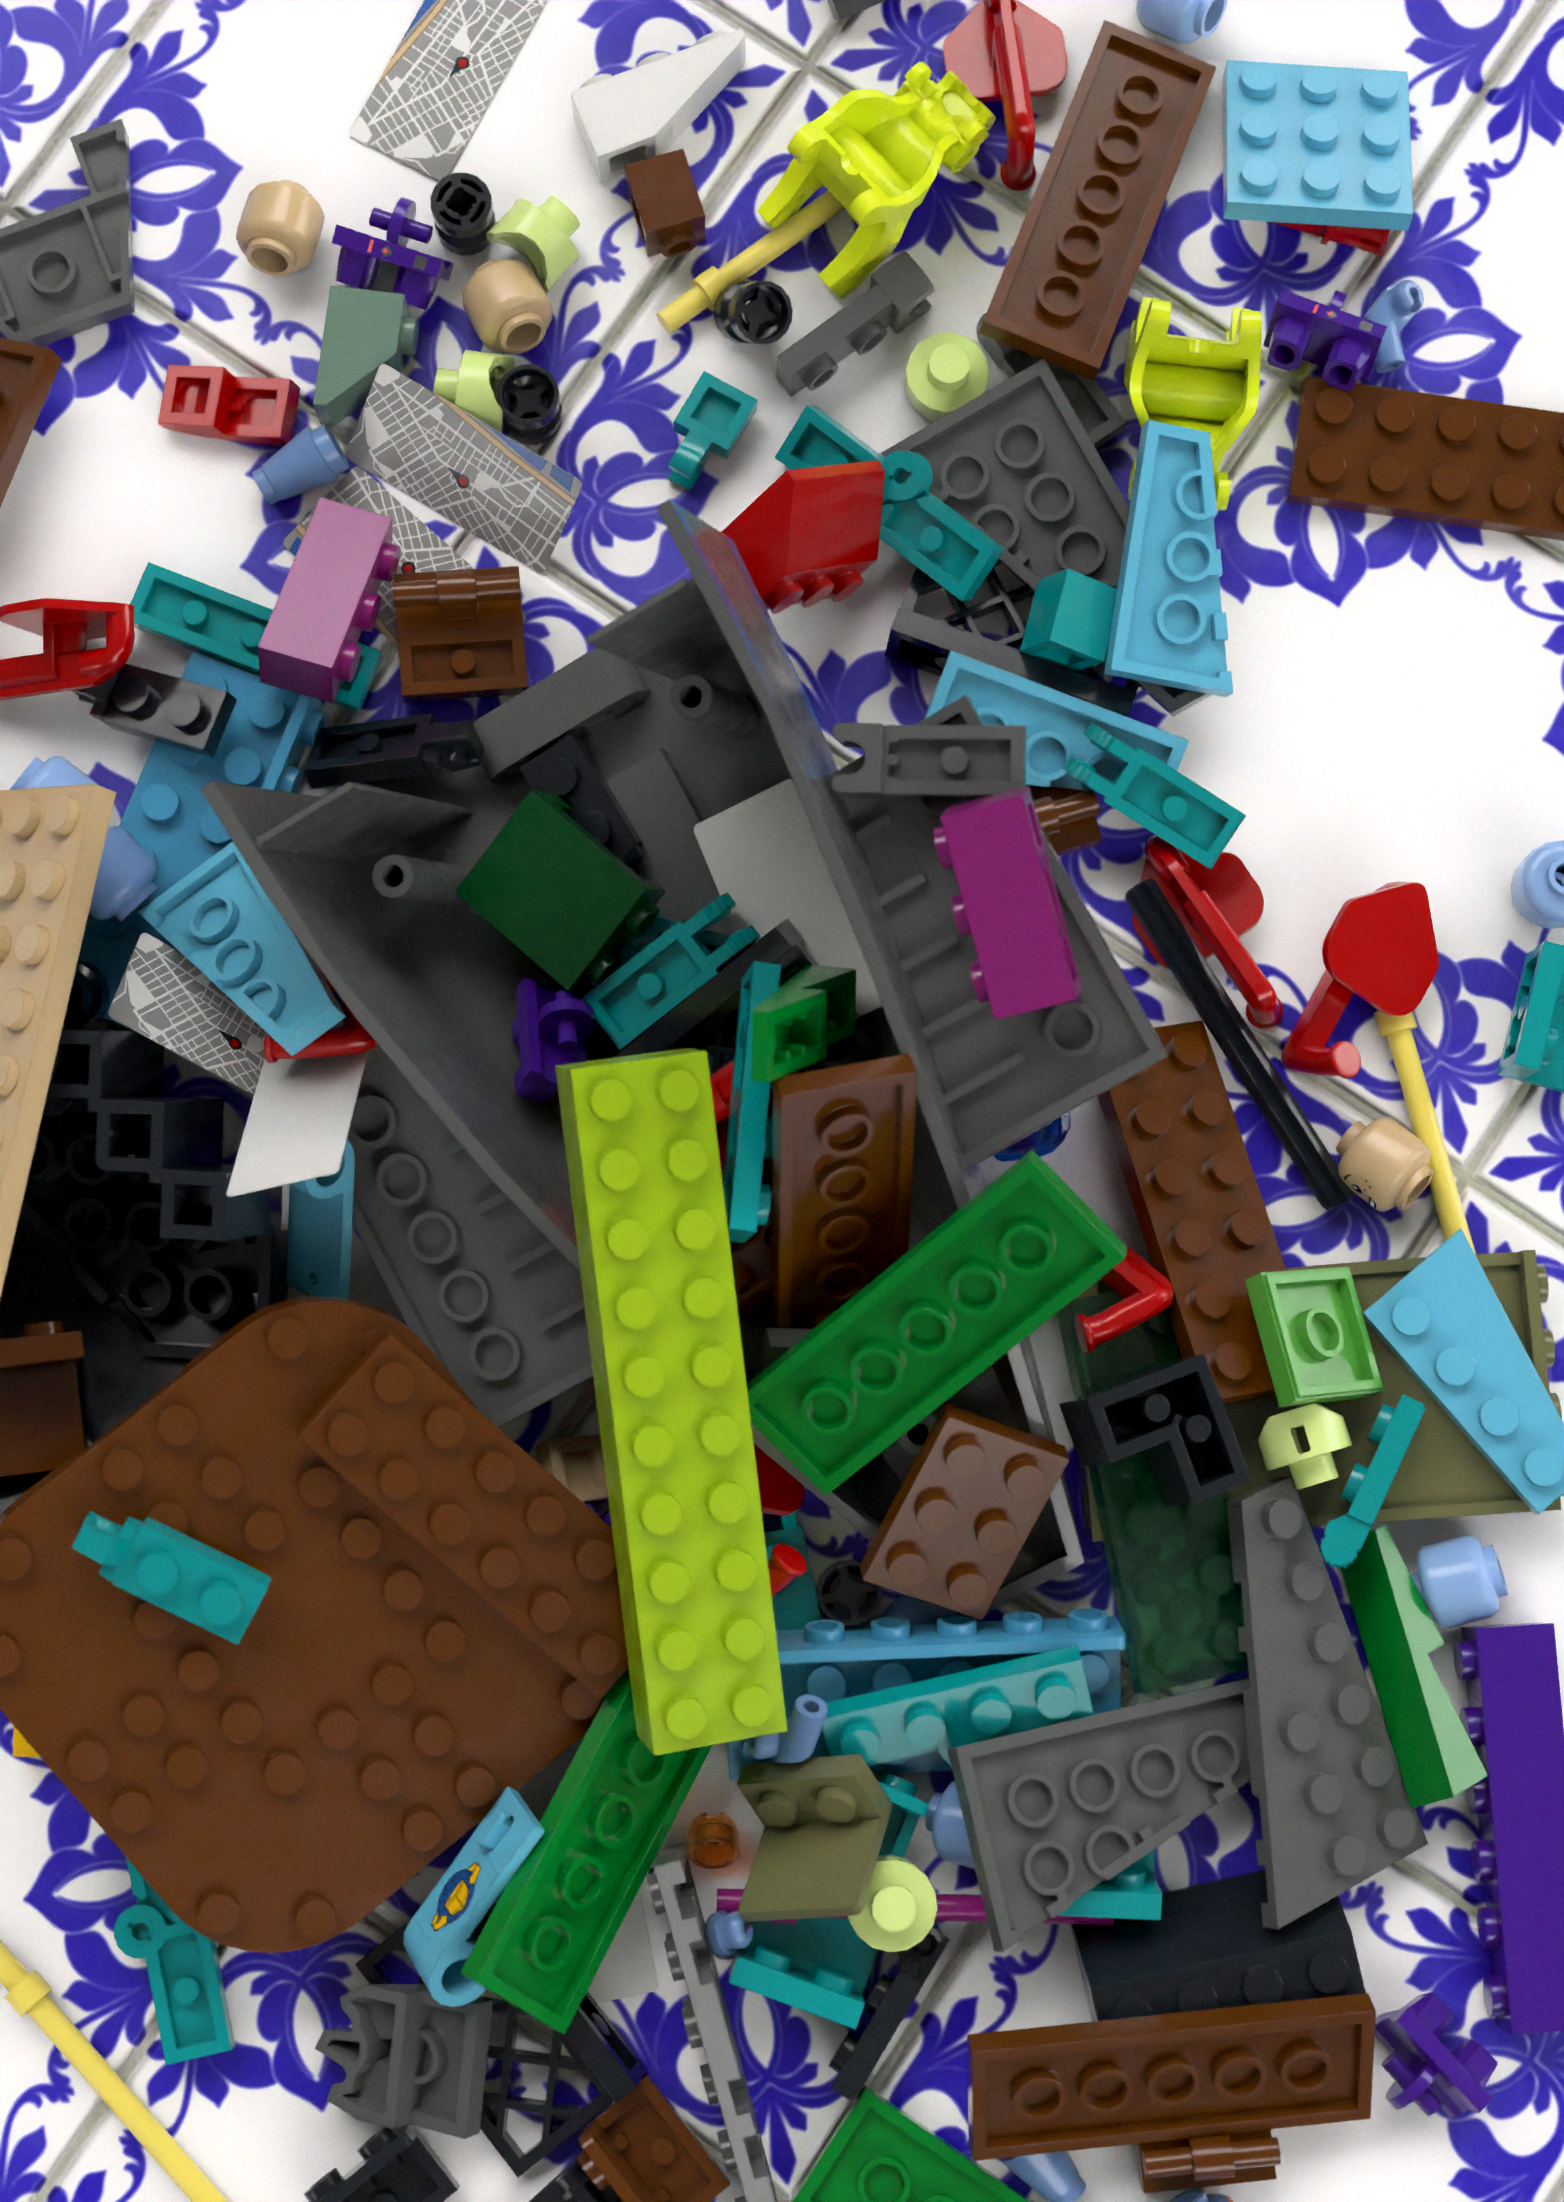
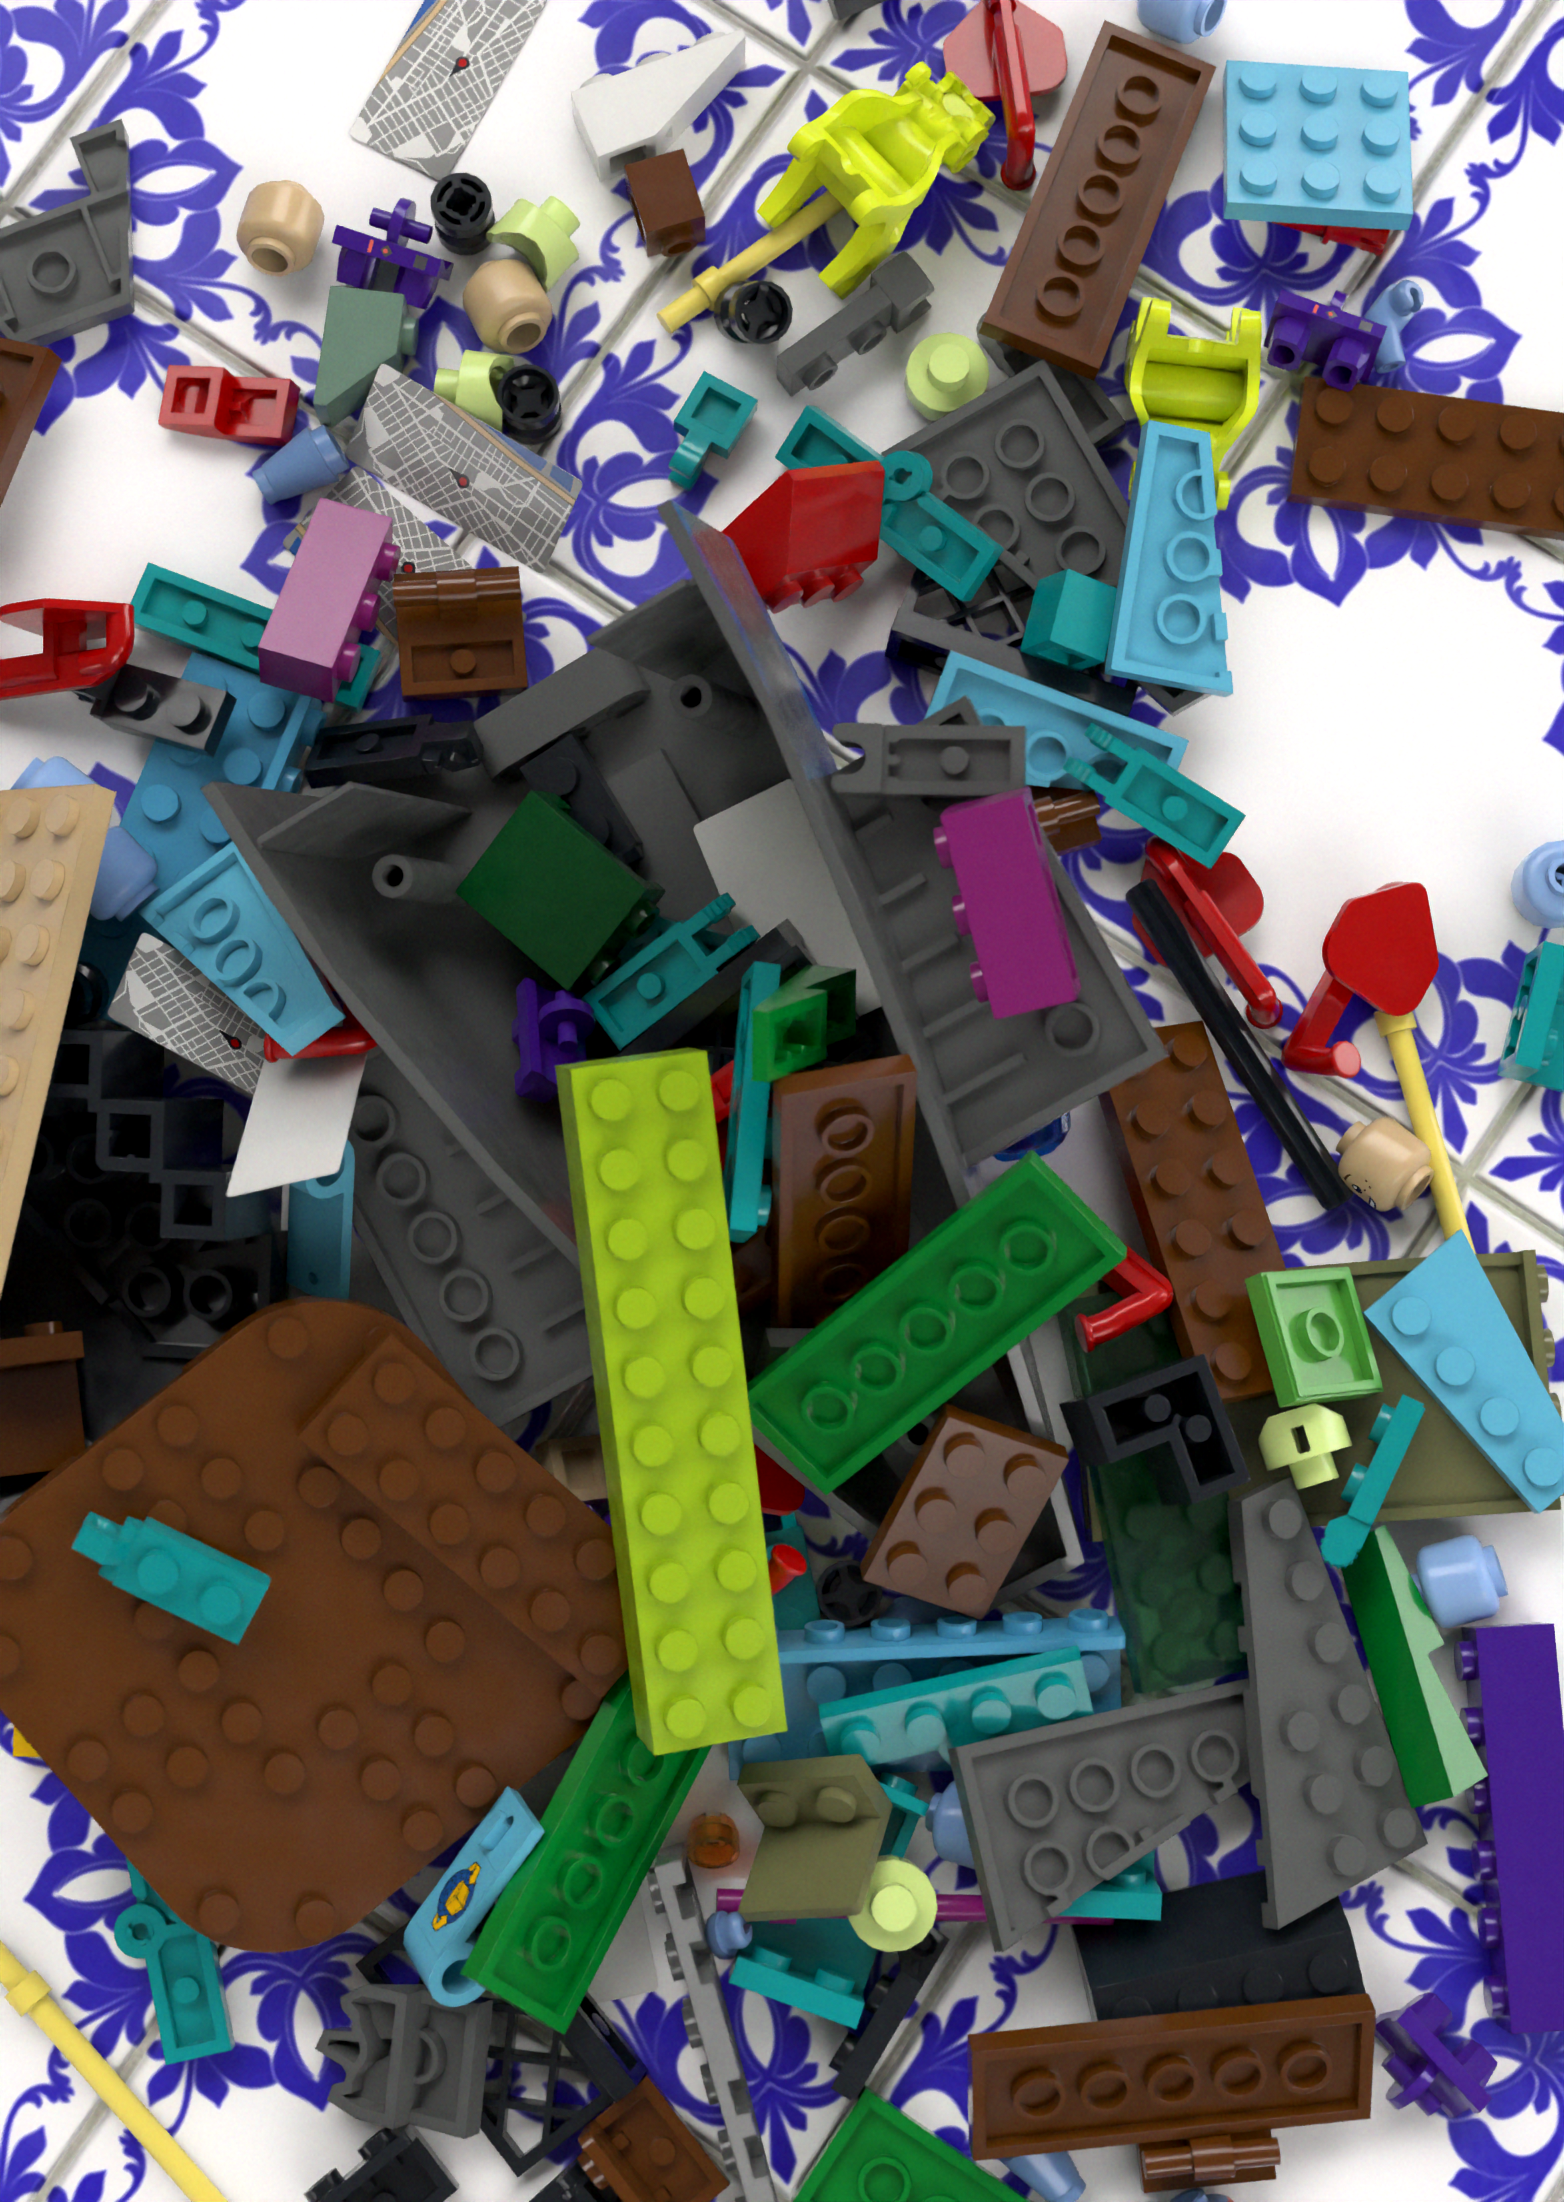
medium blue arm [747,1695,828,1763] -> none

